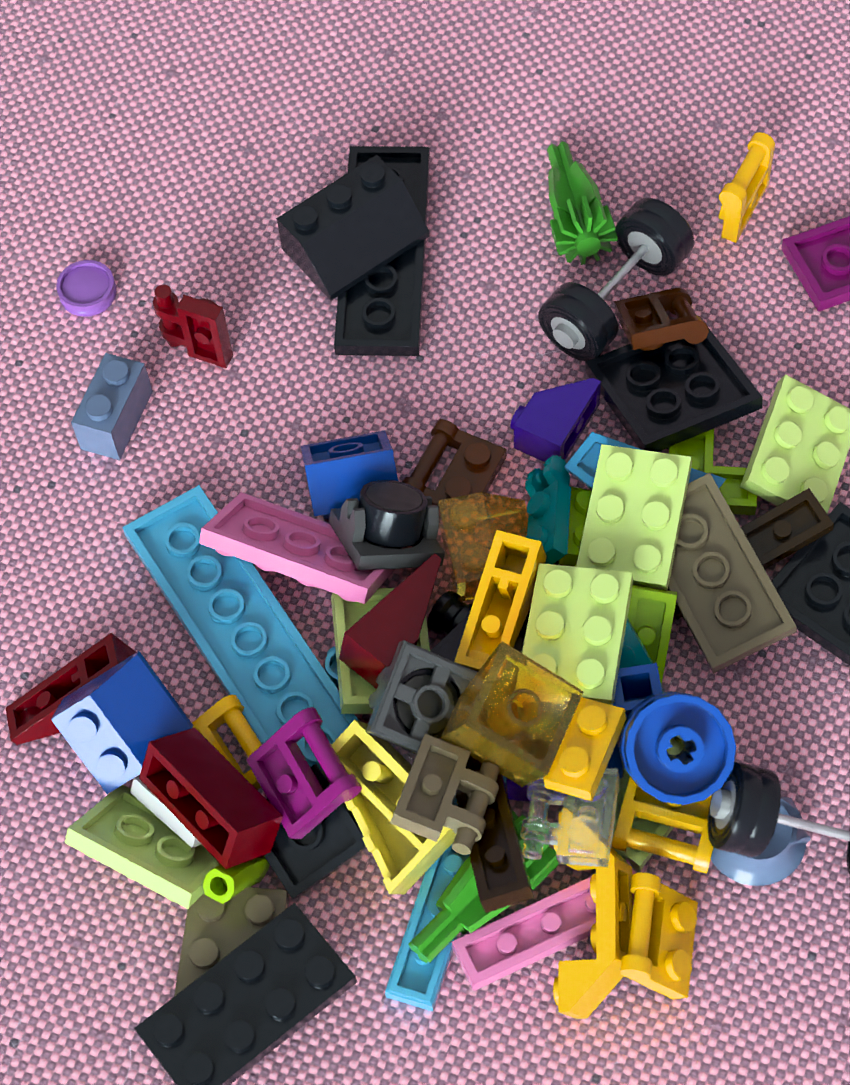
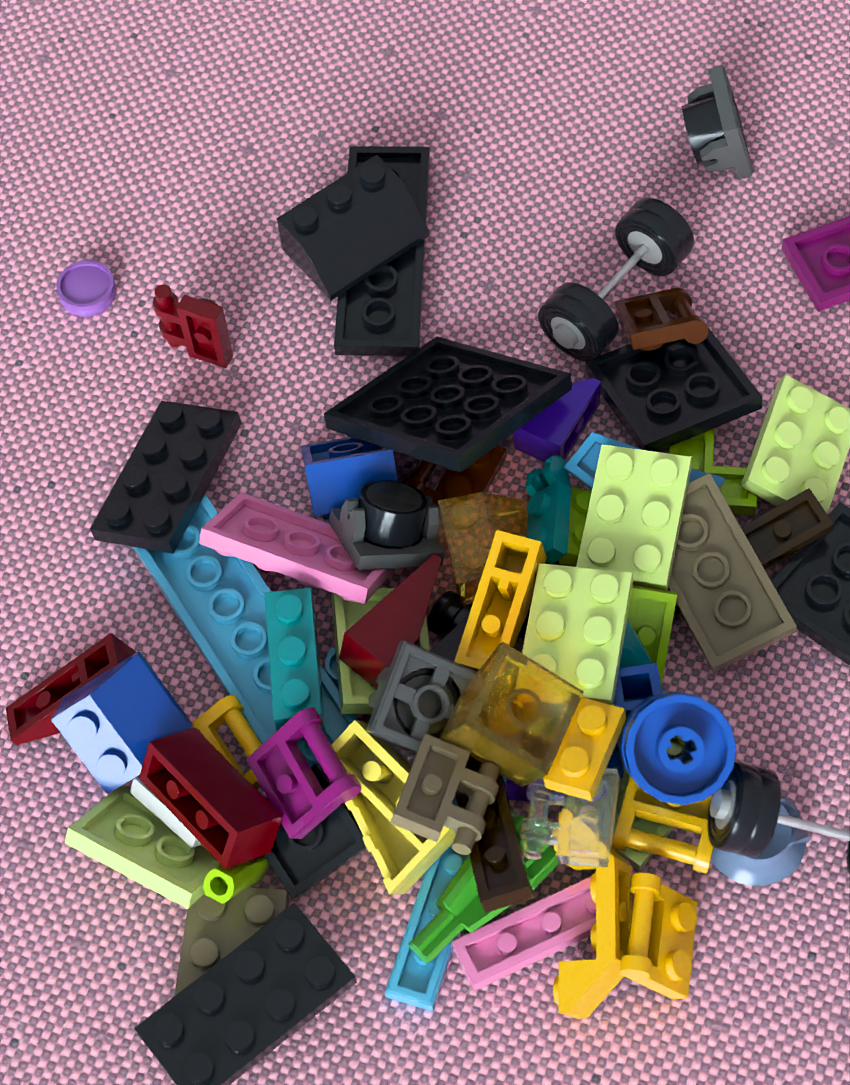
sand blue brick [71,353,153,460] -> none
bright green piece [547,141,618,265] -> none
yellow plate [719,132,775,243] -> none
none -> black plate [90,401,242,554]
none -> teal brick [264,588,326,741]
none -> black plate [324,336,572,472]
none -> dark grey piece [681,65,754,180]

